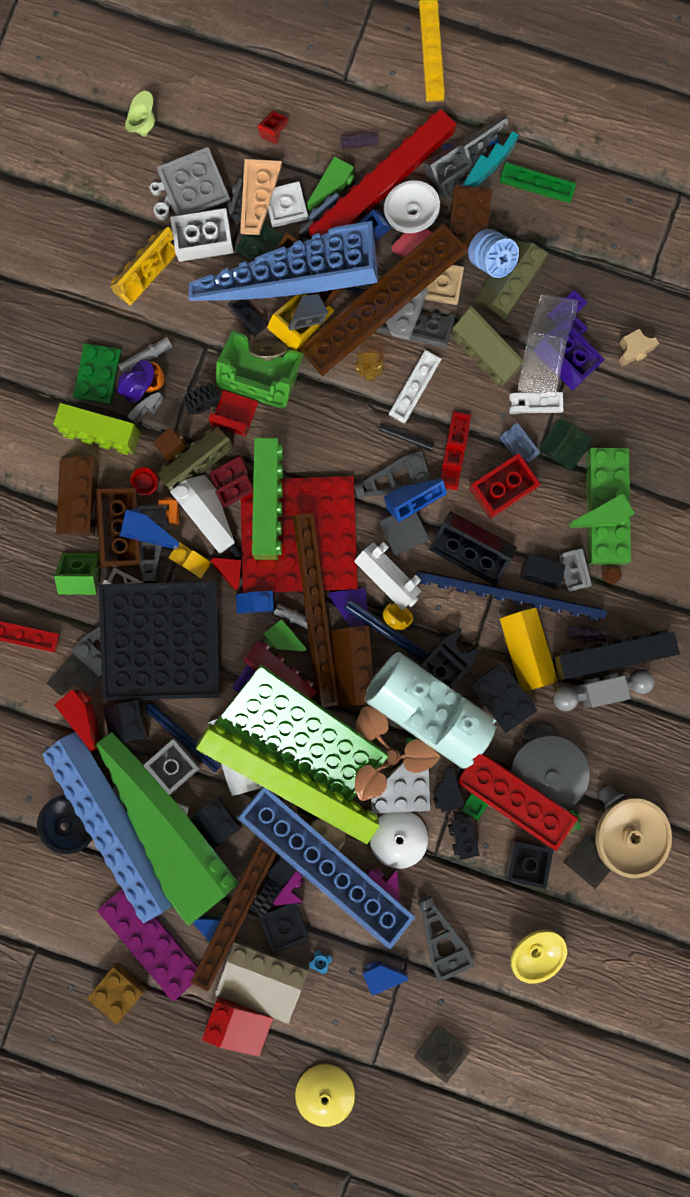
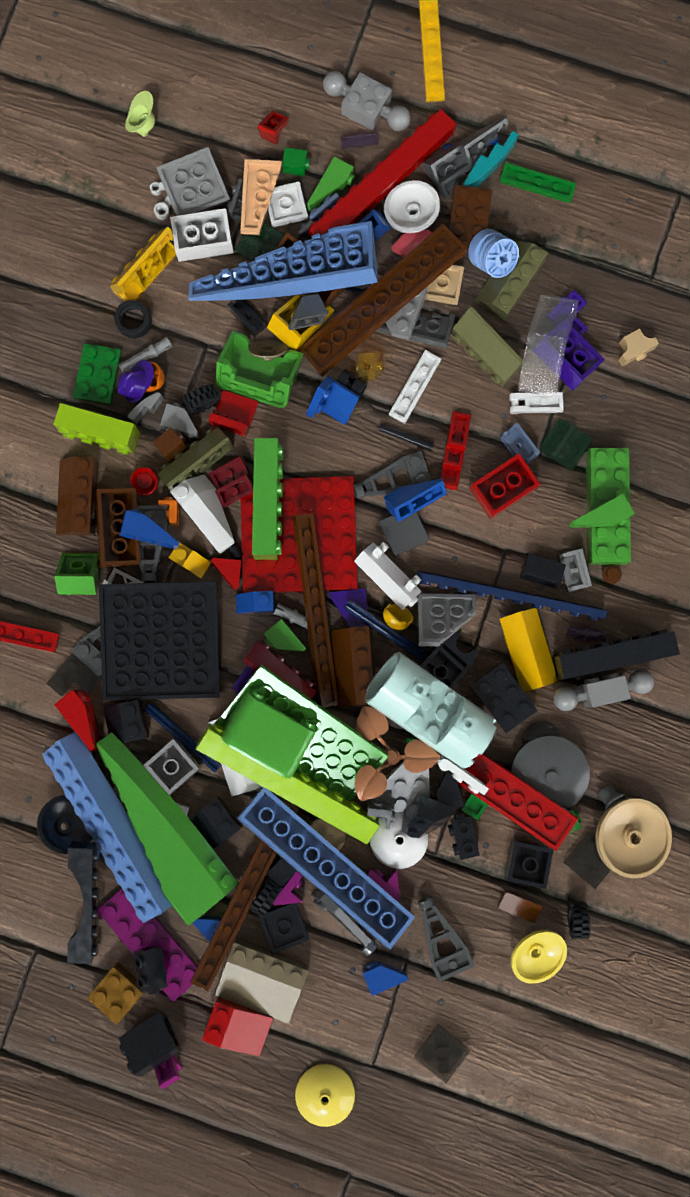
dark azure plate [309,950,332,974] -> none
black slope [429,511,517,586] -> none
none -> black arch [67,841,99,964]
none -> black tyre [114,300,152,339]
none -> black brick [118,1012,182,1077]
none -> black brick [134,946,168,995]
none -> magenta slope [154,1056,182,1089]
none -> light grey slope [160,403,200,440]
none -> bright green windscreen [222,687,318,778]
none -> green brick [282,147,310,177]
none -> blue bracket [306,376,360,425]
none -> dark grey plate [311,889,377,956]
none -> light grey brick [323,71,411,131]
none -> black wheel [337,369,368,401]
none -> dark grey bracket [367,800,395,829]
none -> black slope [401,795,456,839]
none -> light grey plate [418,594,477,646]
none -> white plate [437,755,489,795]
none -> reddish brown slope [498,889,543,923]
none -> black tyre [567,902,591,939]

